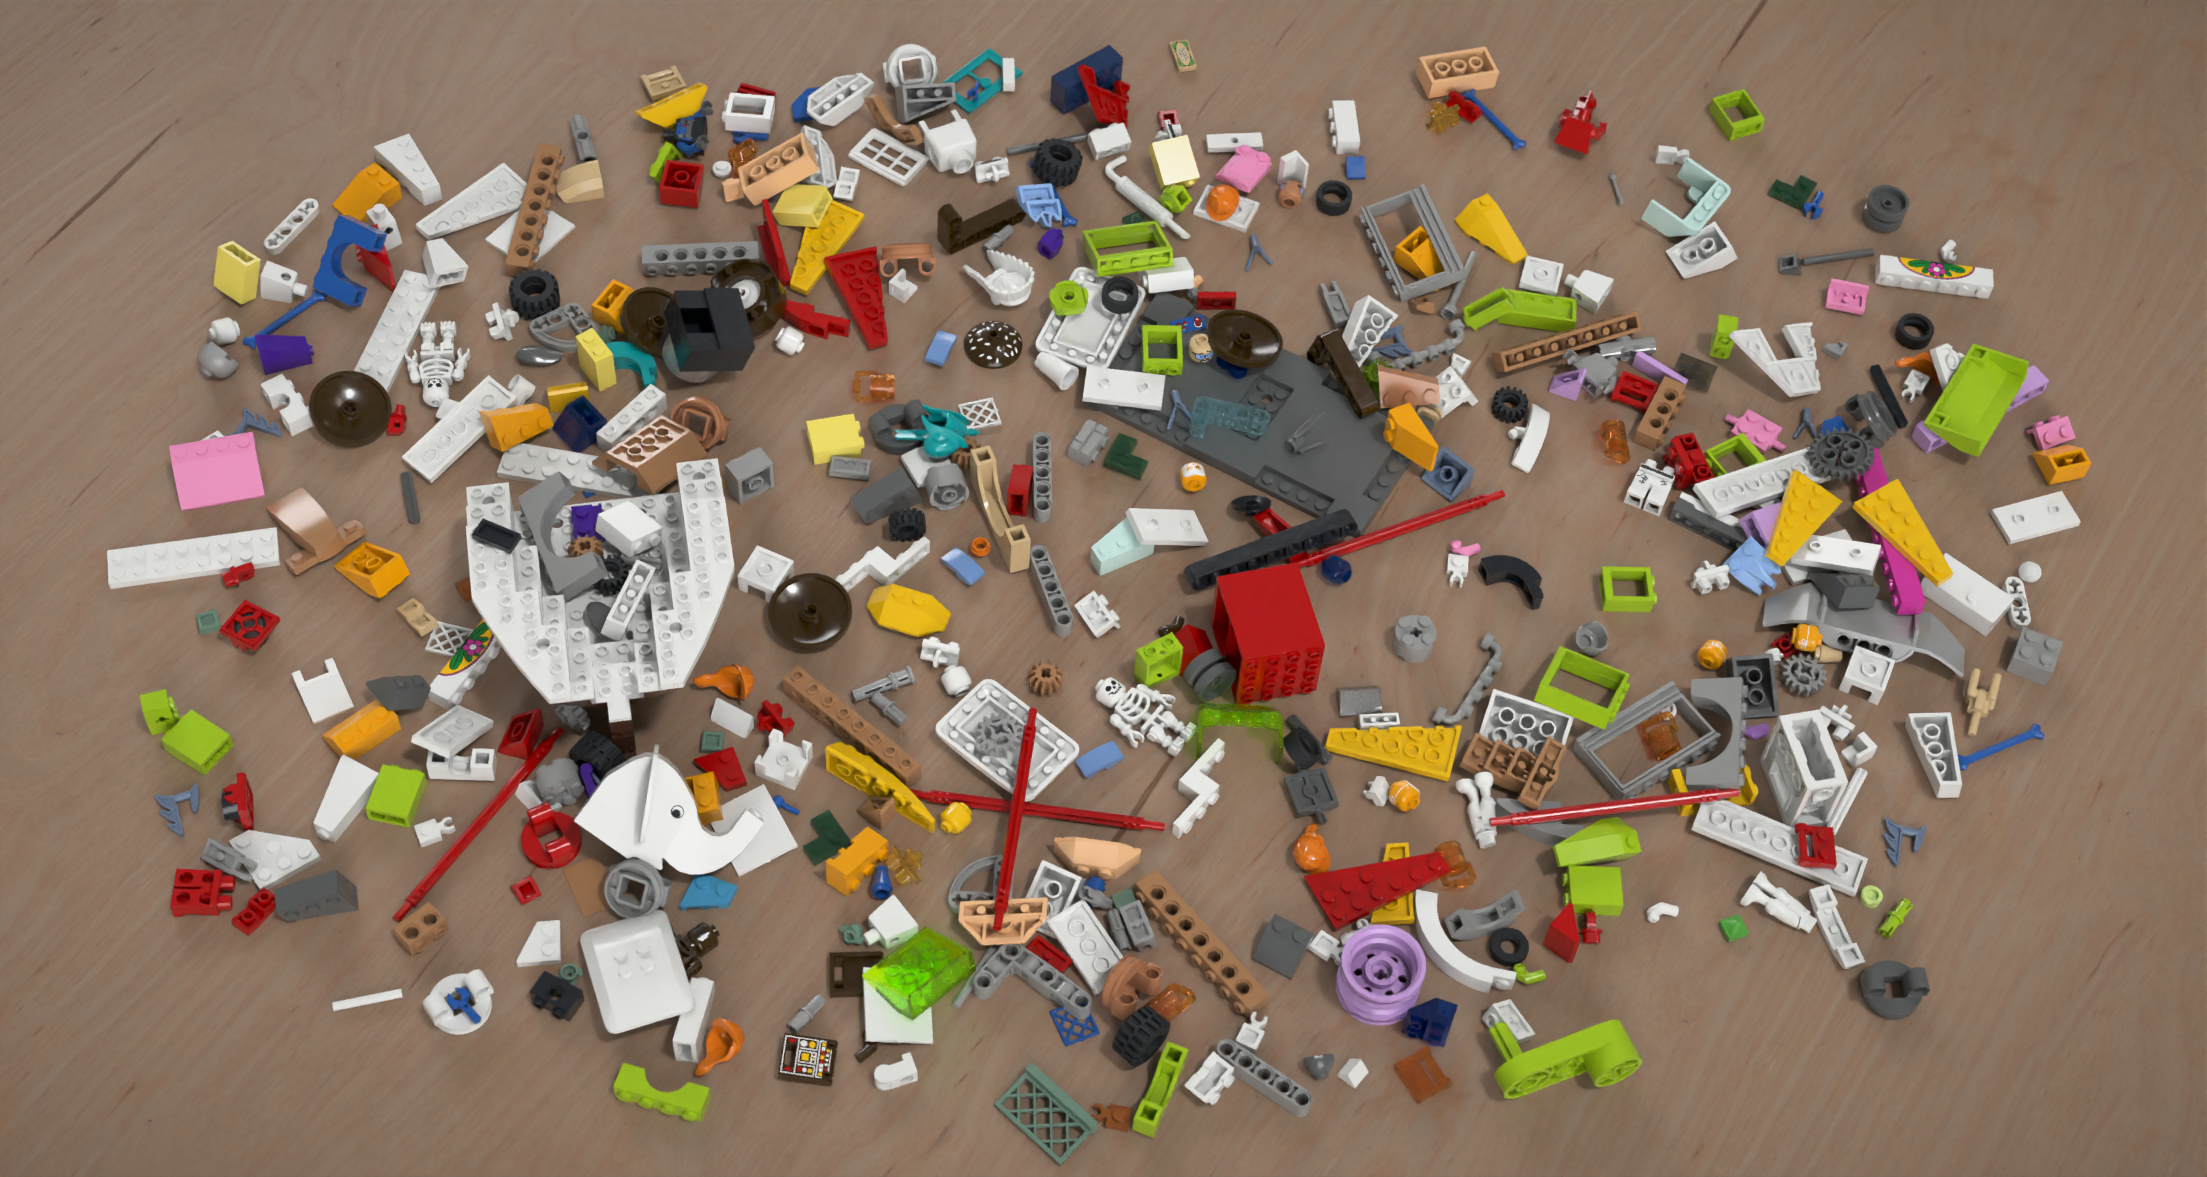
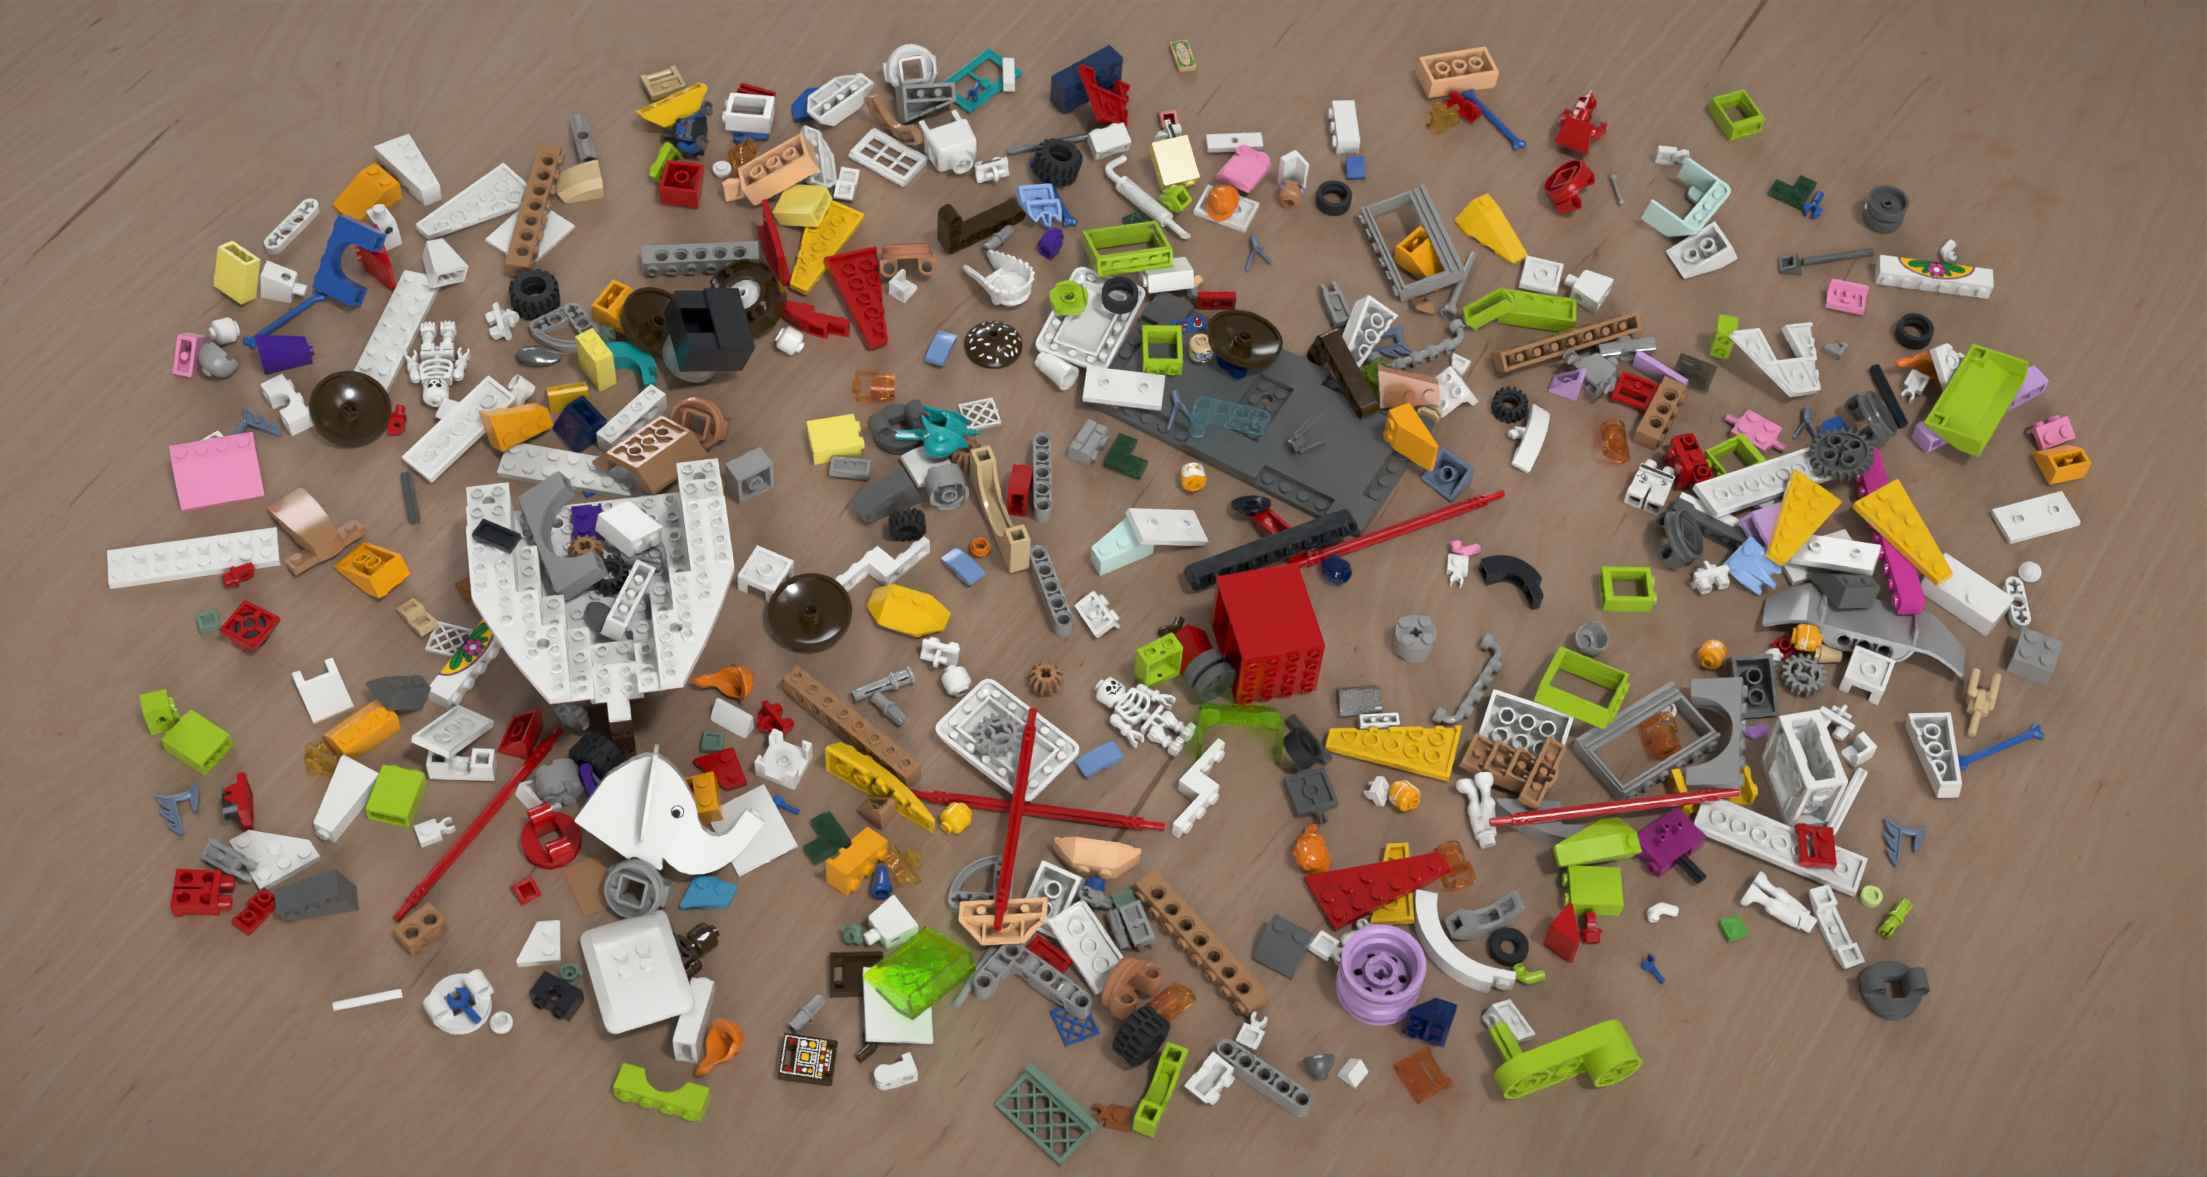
none -> bright pink slope [173,332,206,377]
none -> clear yellow hips [304,742,342,779]
none -> white plate [490,1011,513,1034]
none -> red piece [1544,159,1595,215]
none -> magenta piece [1635,806,1706,884]
none -> blue hand [1641,954,1666,984]
none -> dark grey piece [1655,508,1704,570]

